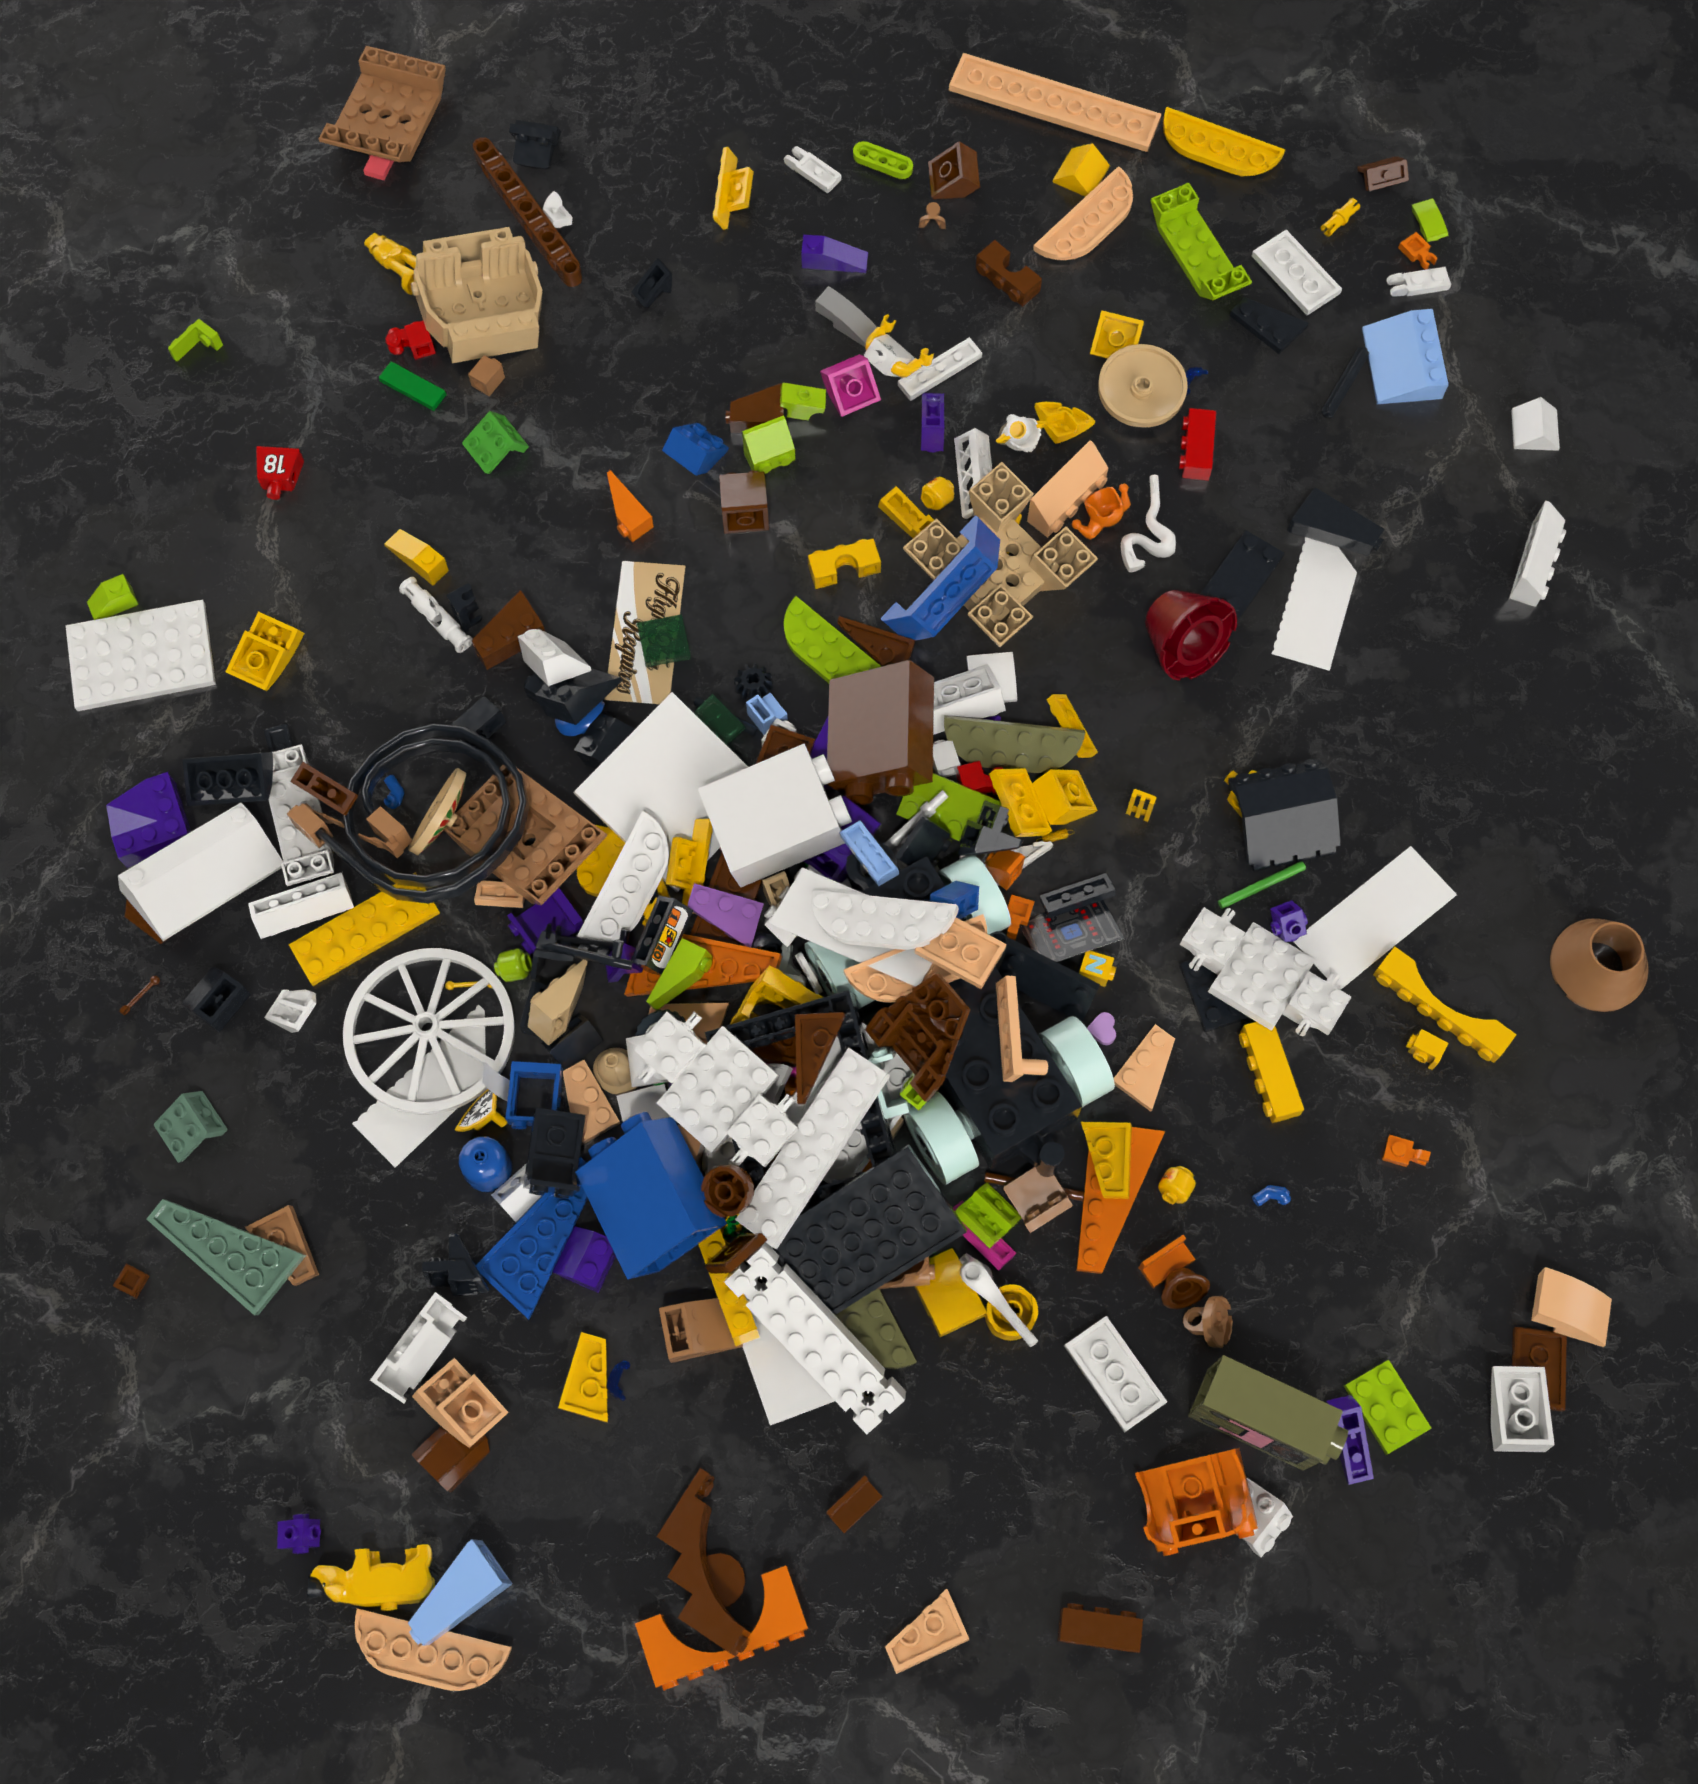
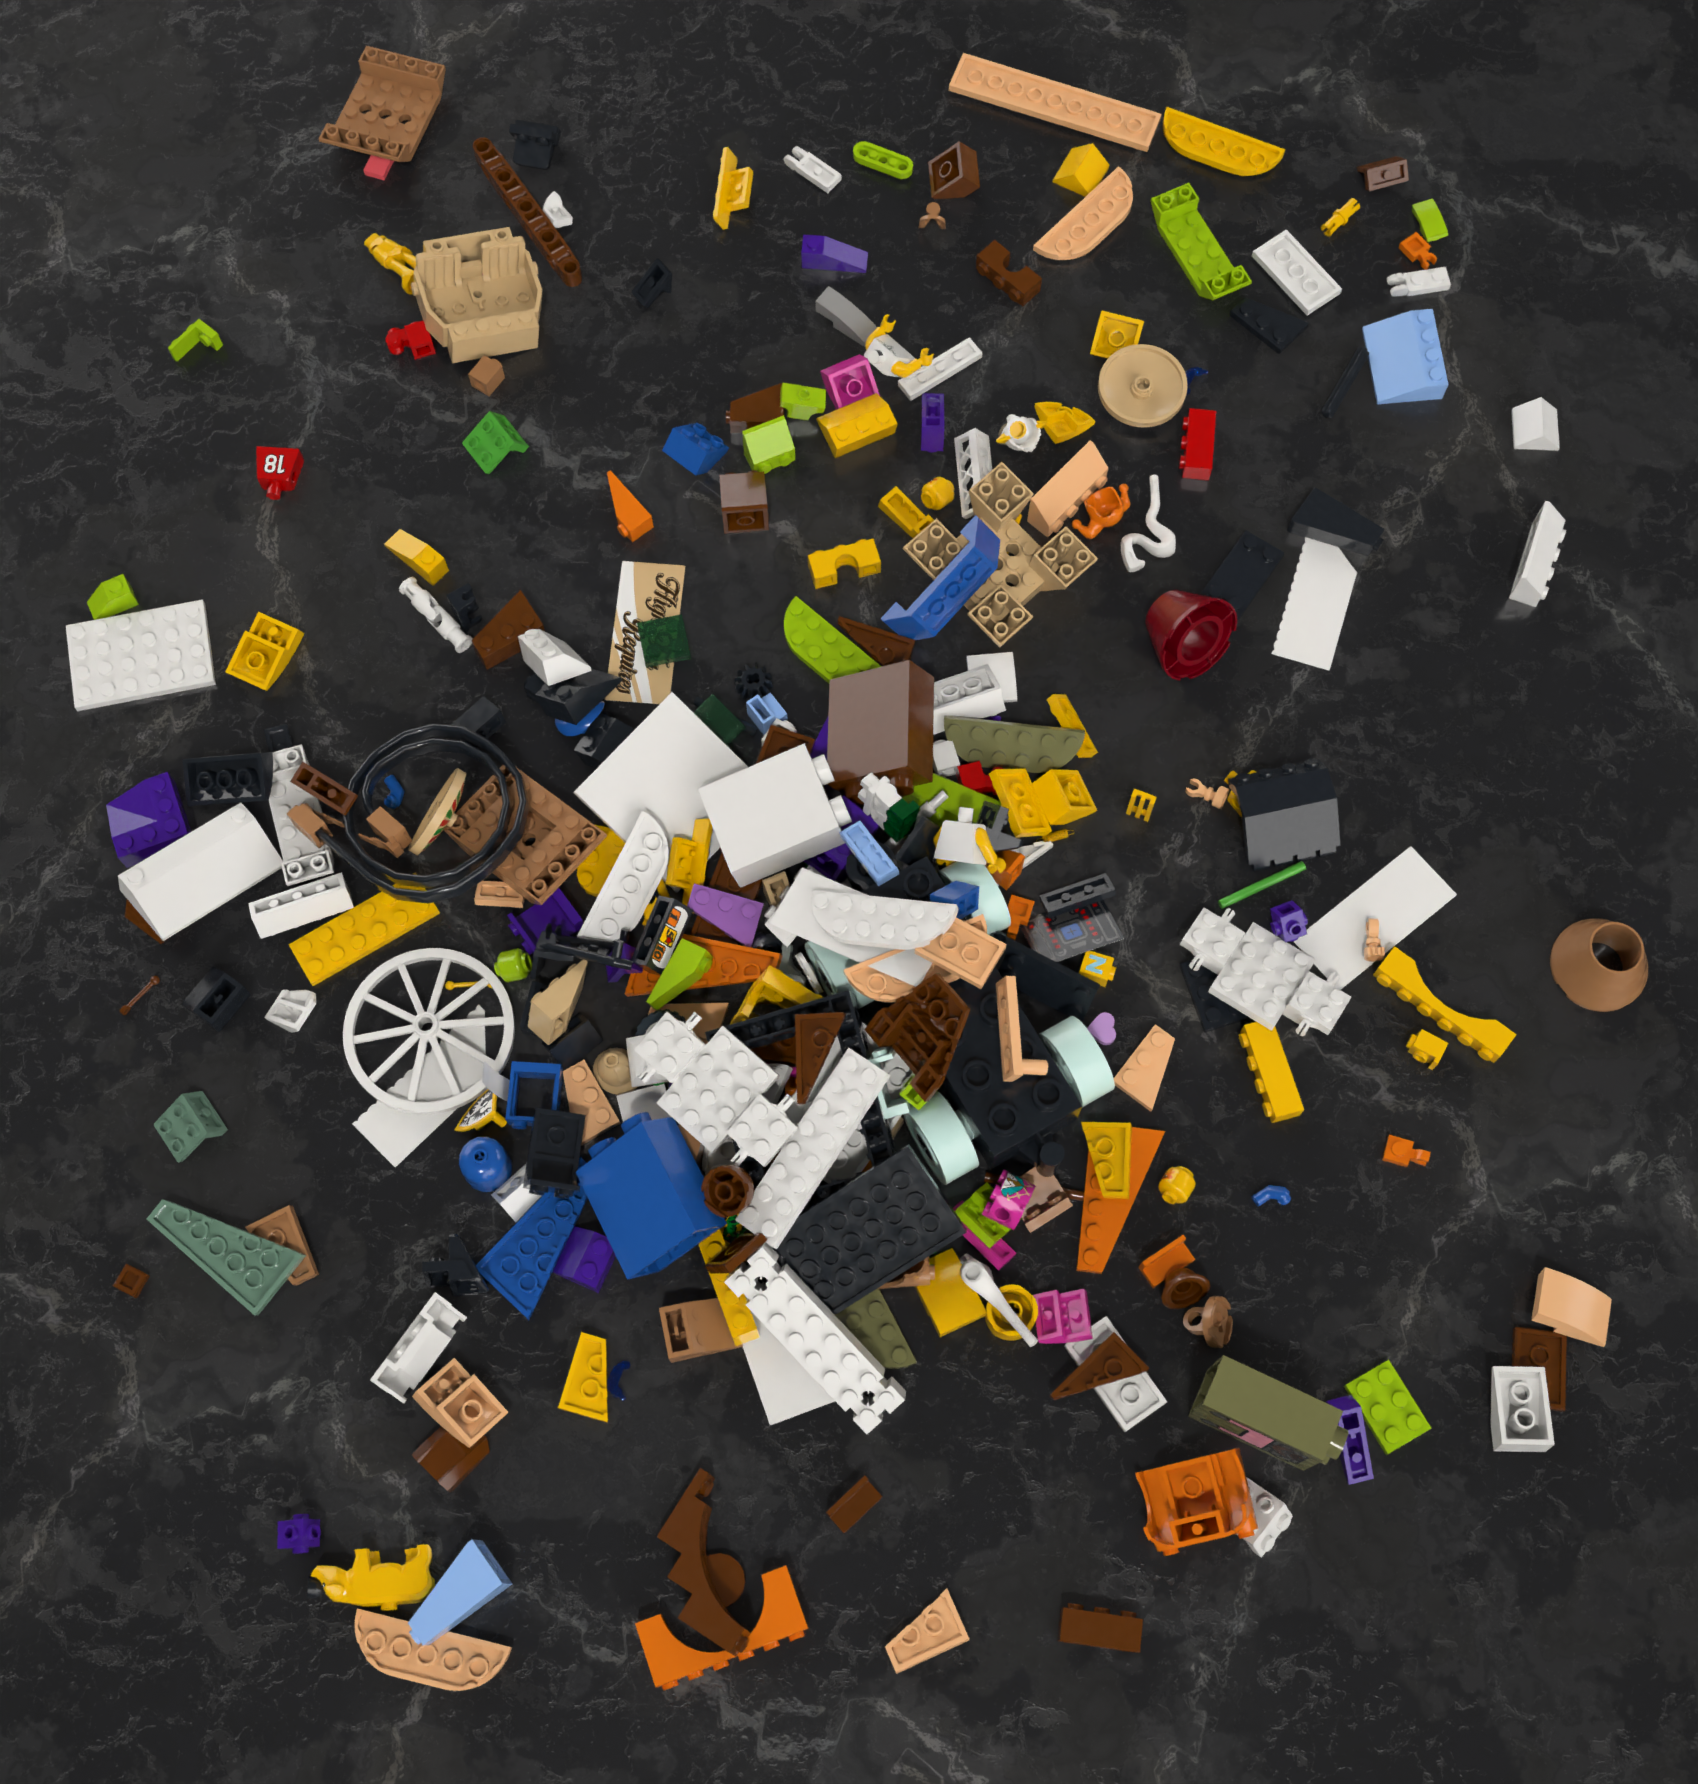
green tile [378,361,446,411] -> none
none -> yellow slope [816,393,898,458]
none -> hips [858,772,920,843]
none -> white torso [933,807,1006,874]
none -> dark pink brick [982,1169,1036,1230]
none -> dark pink slope [1033,1289,1093,1344]
none -> reddish brown wing [1049,1332,1149,1400]
none -> light nougat piece [1186,779,1229,809]
none -> light nougat piece [1364,919,1385,962]

